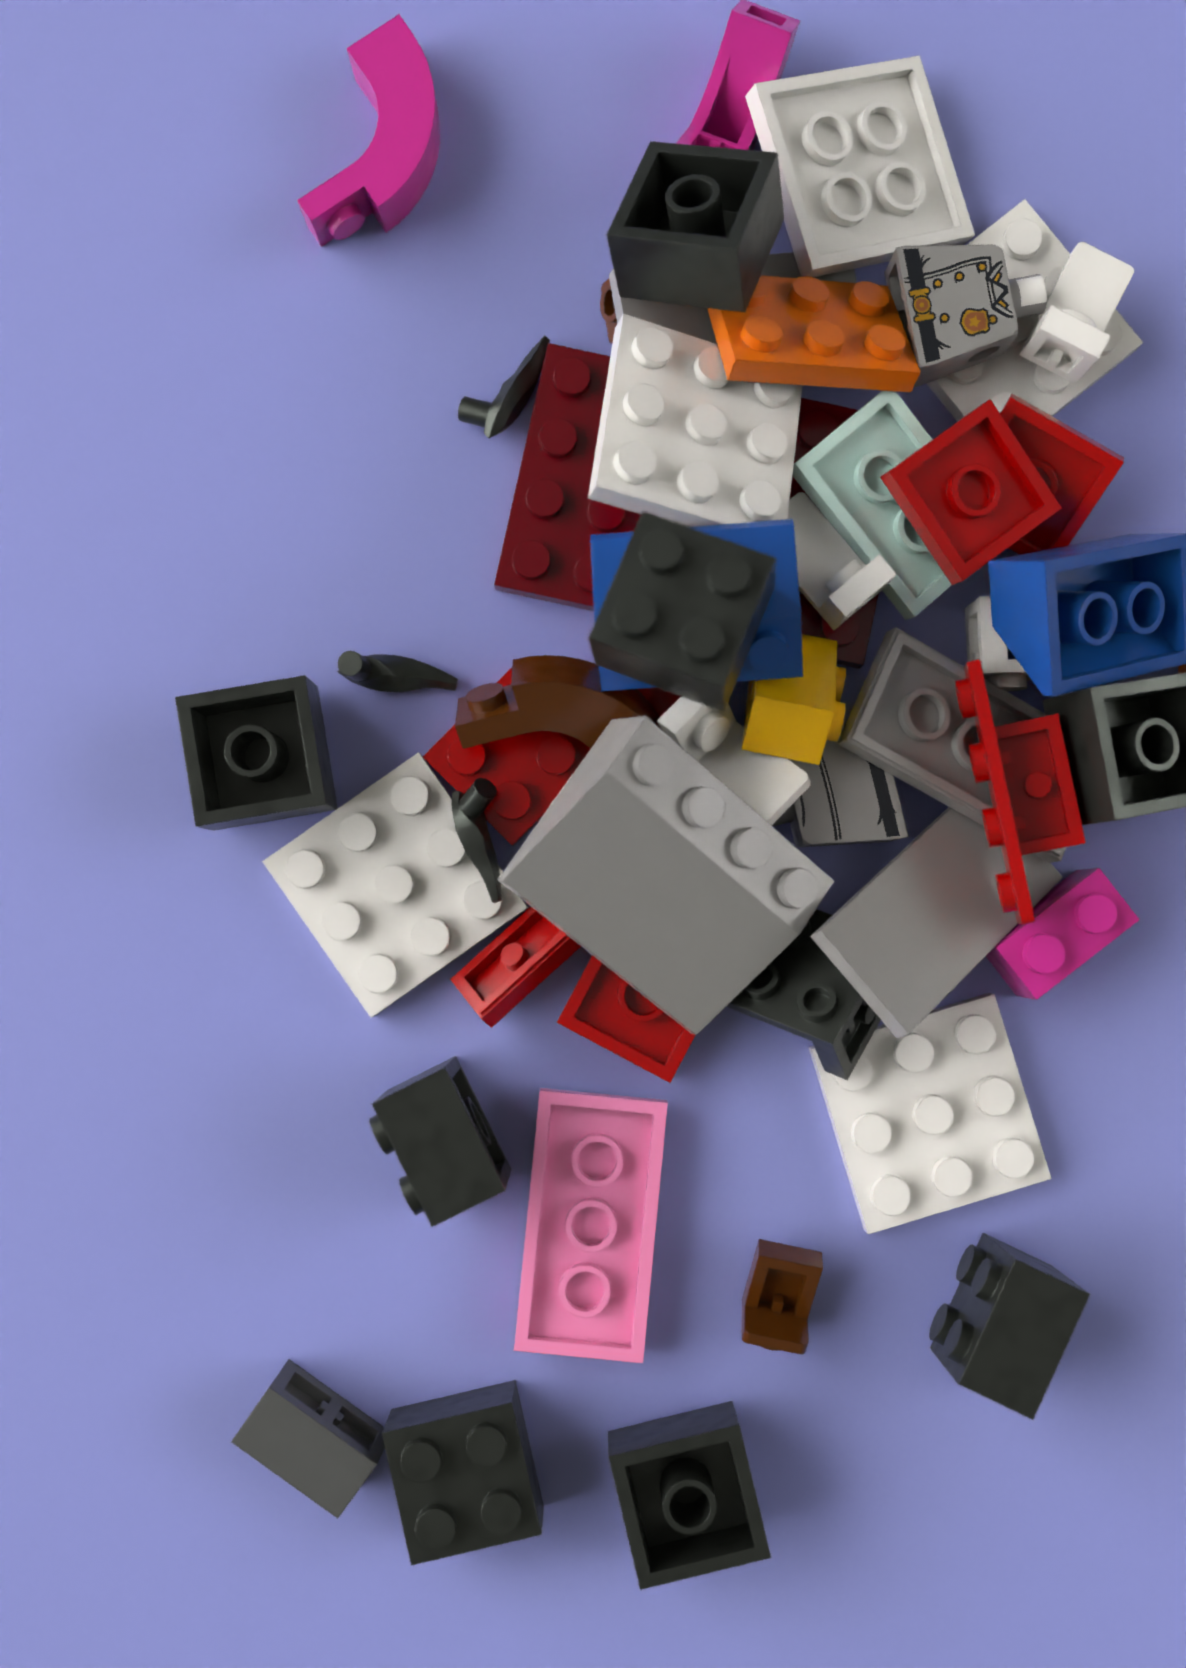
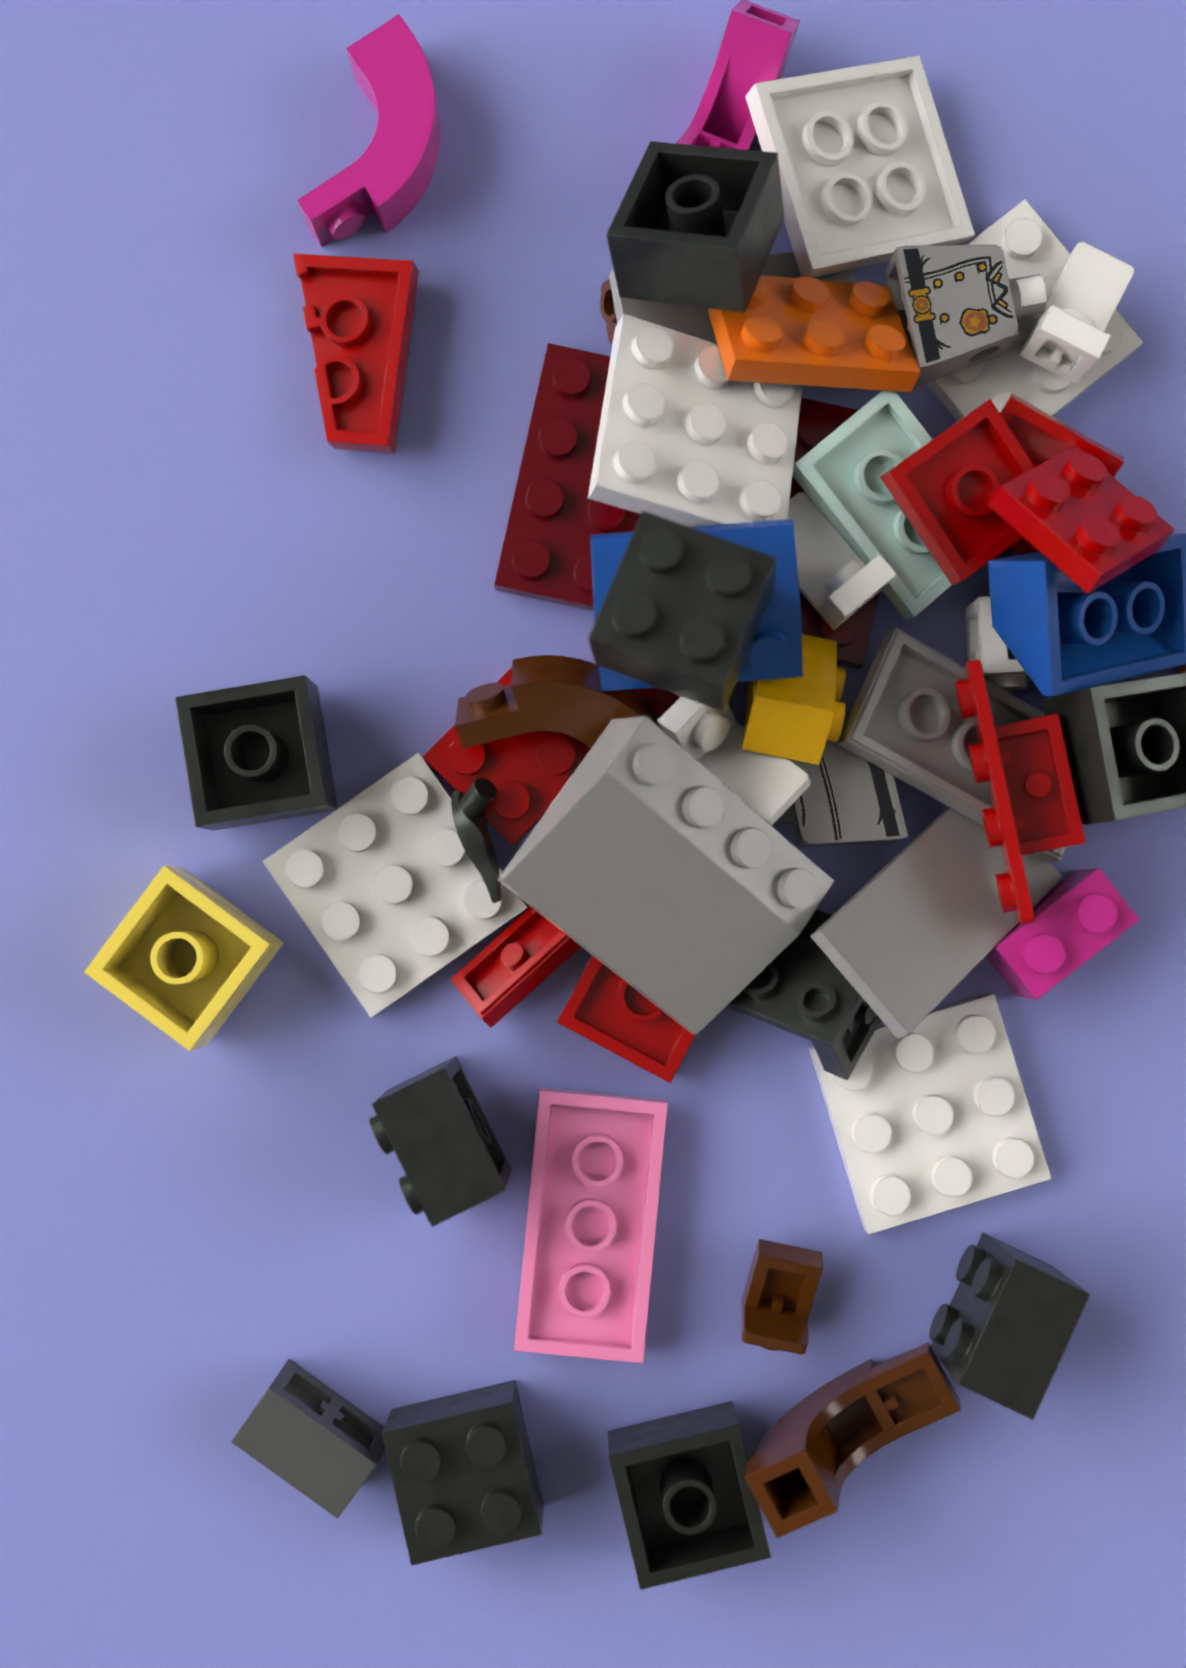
pearl dark grey bar [337,651,457,692] -> none
pearl dark grey bar [458,335,550,438] -> none
none -> light yellow brick [84,865,284,1051]
none -> red wing [293,253,419,454]
none -> reddish brown arch [744,1342,961,1538]
none -> red plate [988,446,1175,594]

